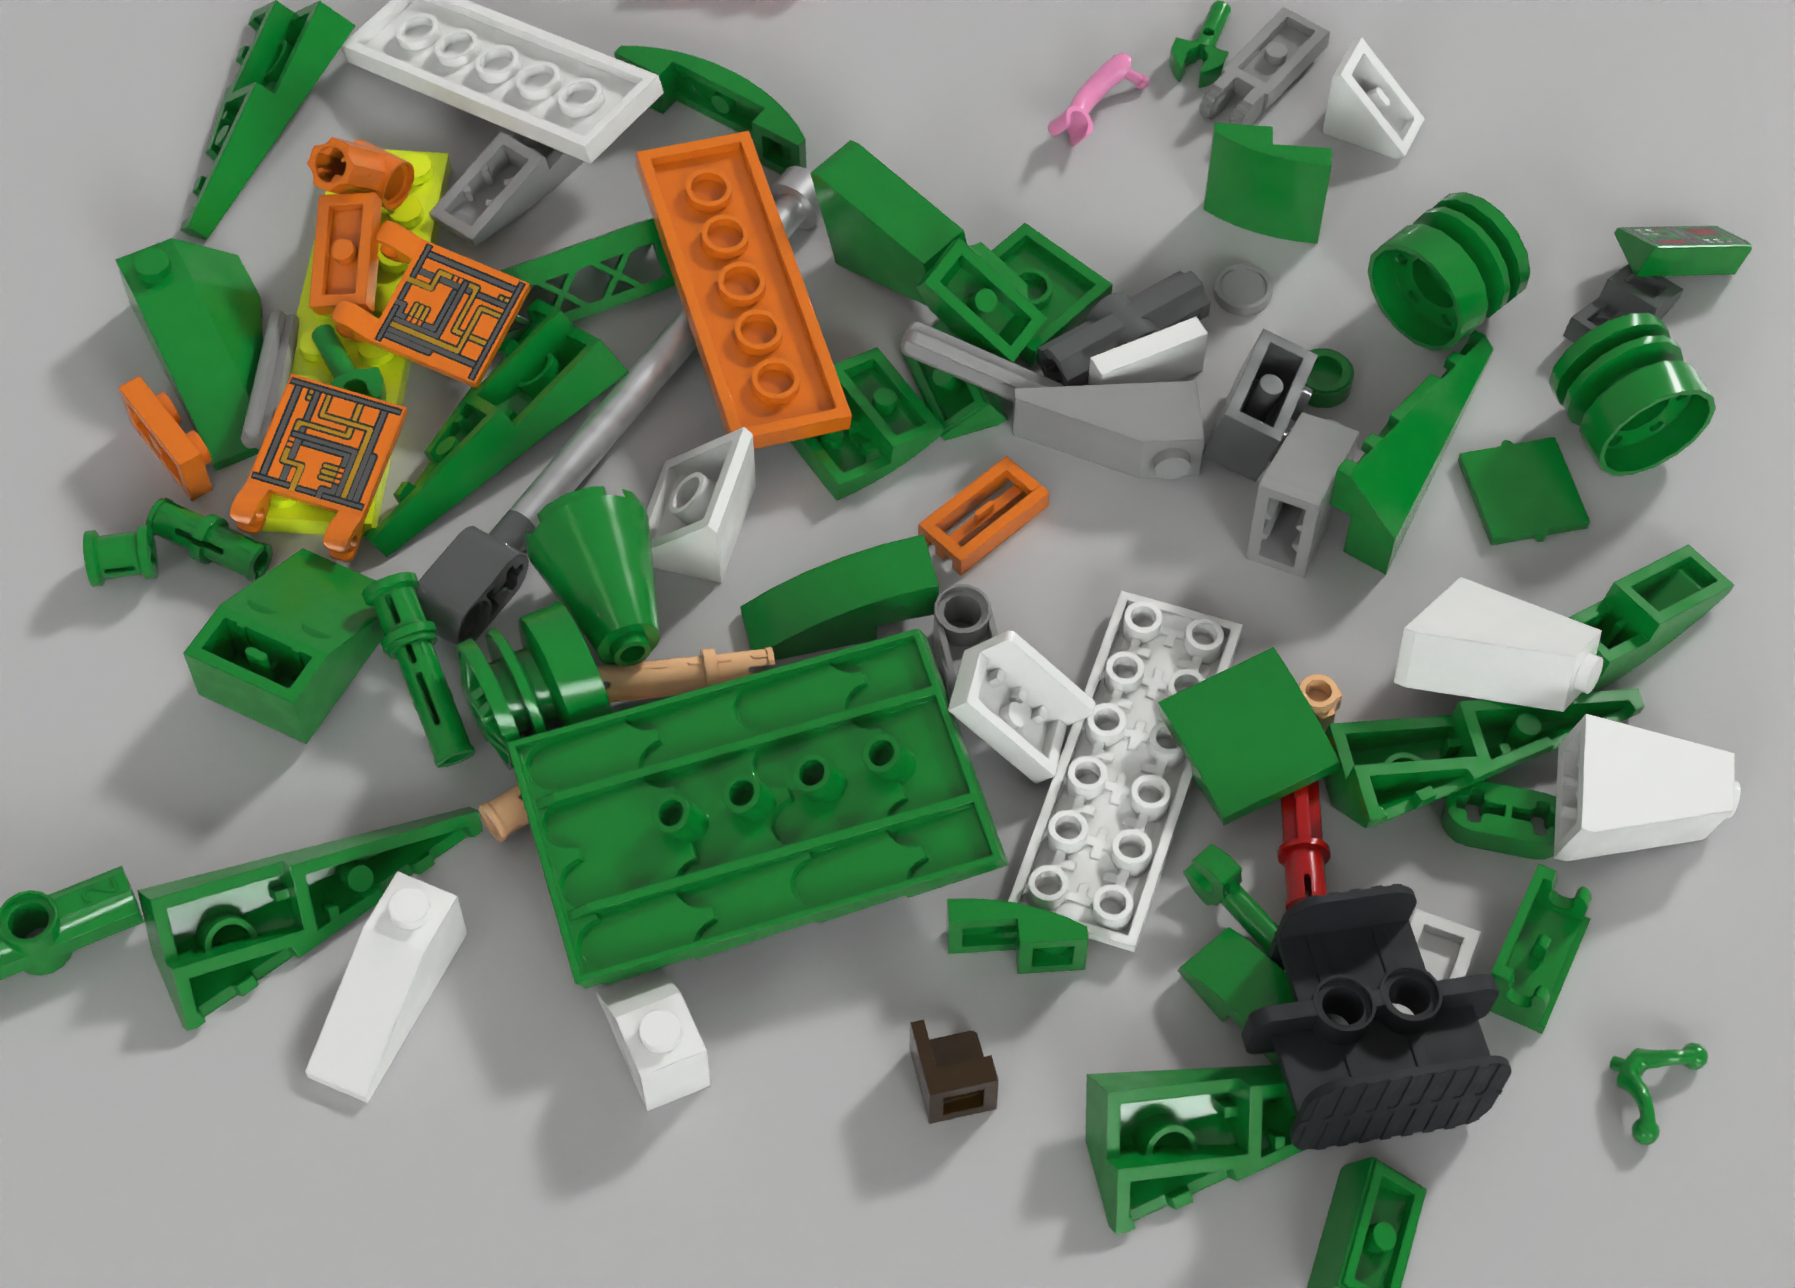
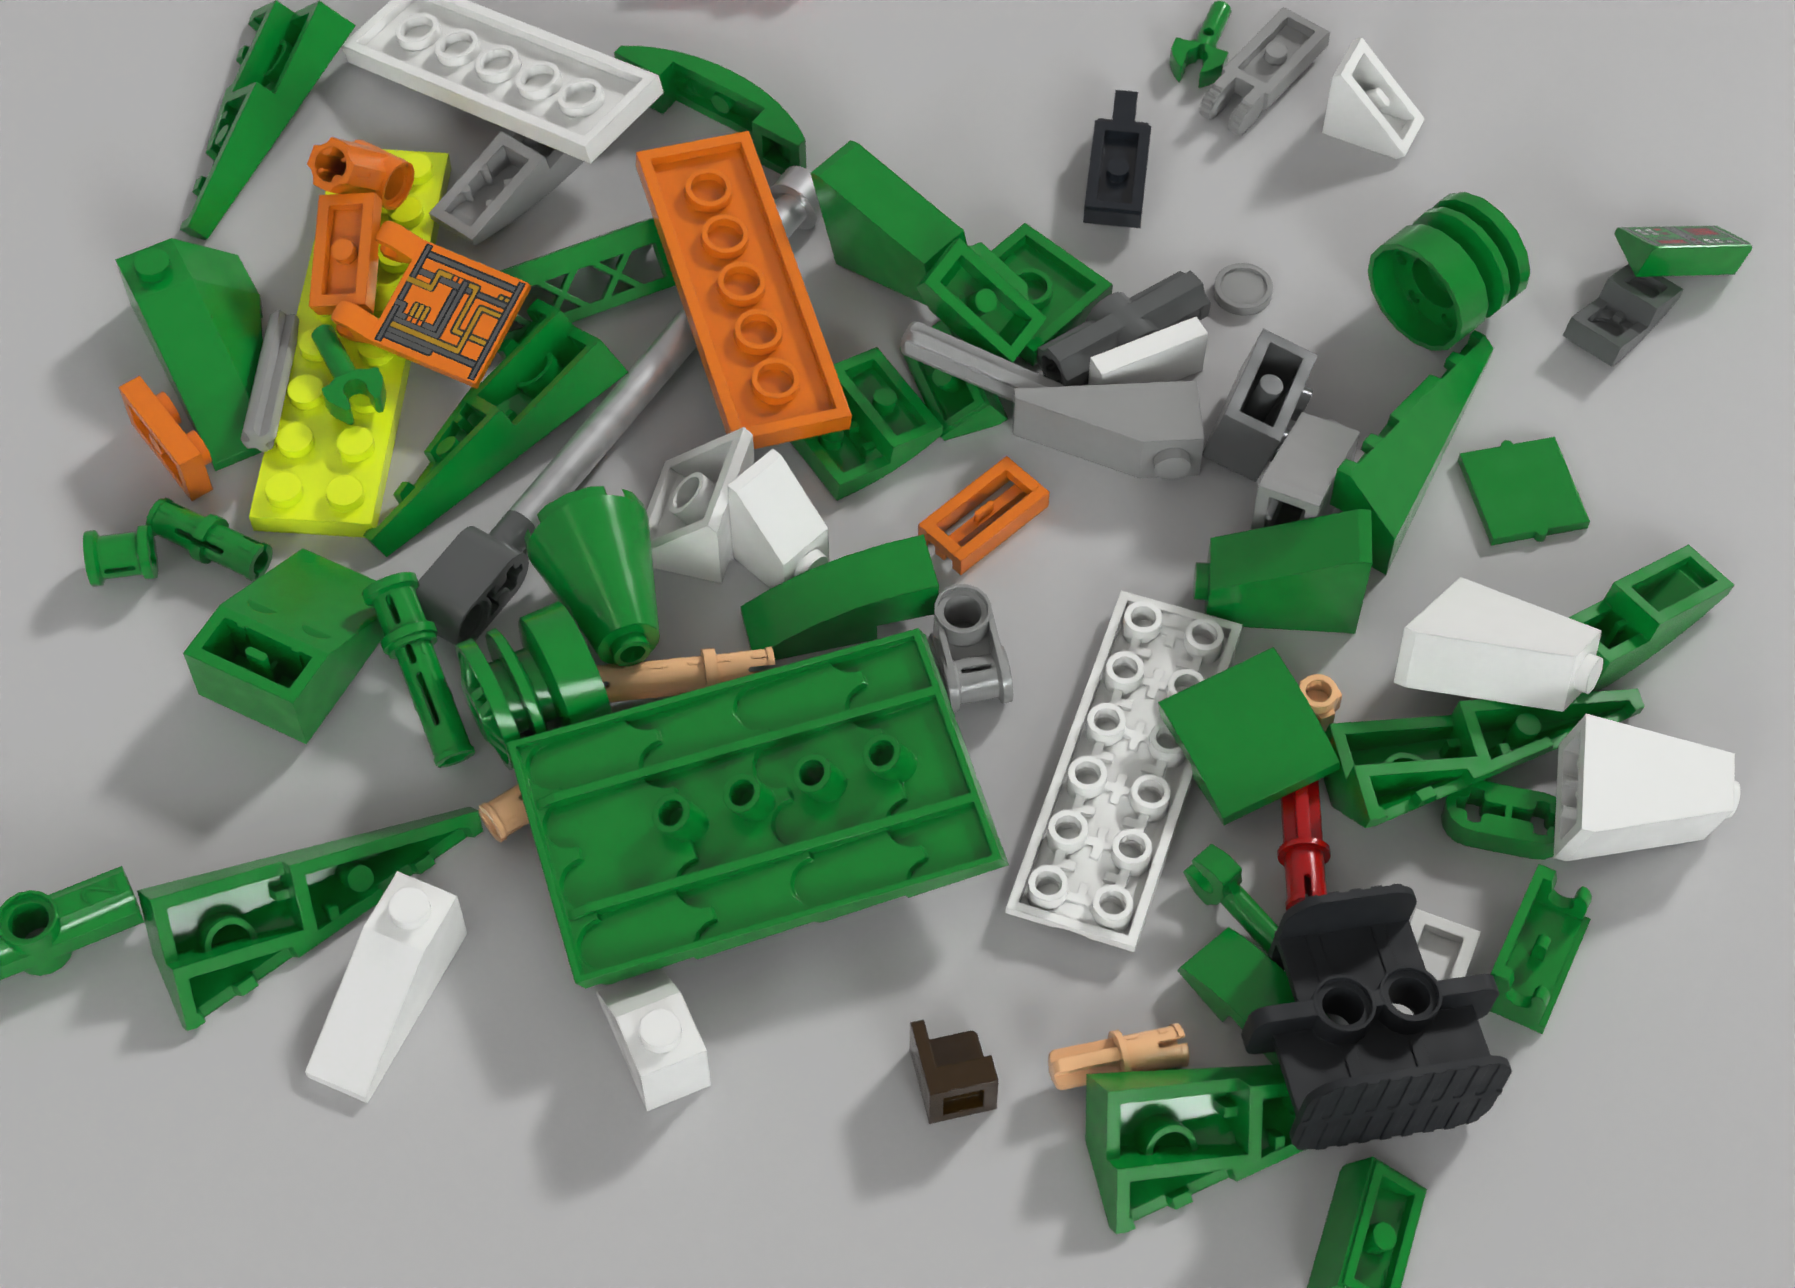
flag [229,374,408,562] -> none
green slope [946,898,1089,974] -> none
white bracket [948,631,1095,784] -> none
bright pink piece [1048,53,1150,147] -> none
green slope [1204,123,1332,244] -> none
green tile [1305,348,1354,408] -> none
green wheel [1549,313,1716,476] -> none
green piece [1610,1043,1708,1145] -> none
none -> white slope [727,448,829,588]
none -> light nougat axle [1048,1023,1189,1090]
none -> black hinge [1083,90,1151,228]
none -> green slope [1193,509,1373,634]

